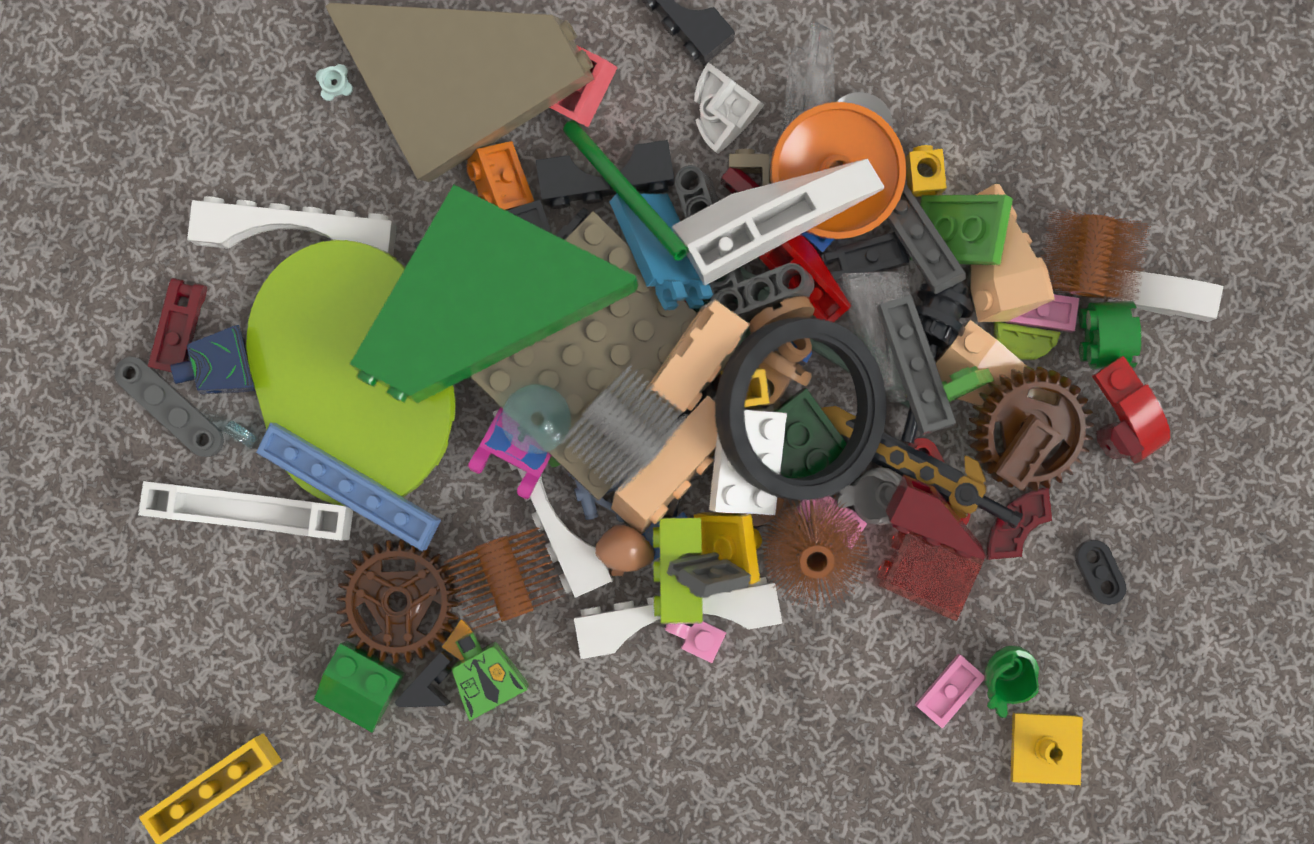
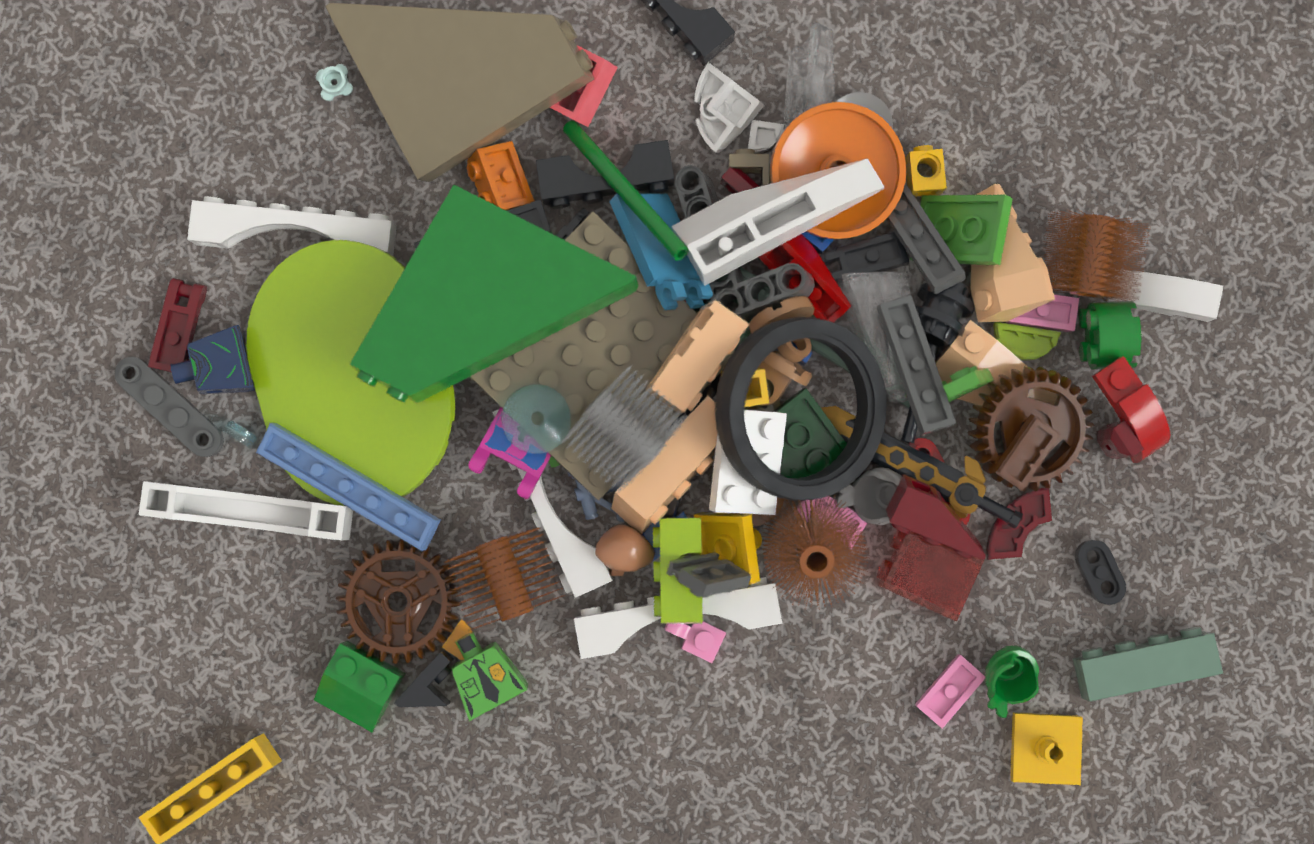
none -> white tile [748,120,785,154]
none -> sand green brick [1073,627,1223,701]

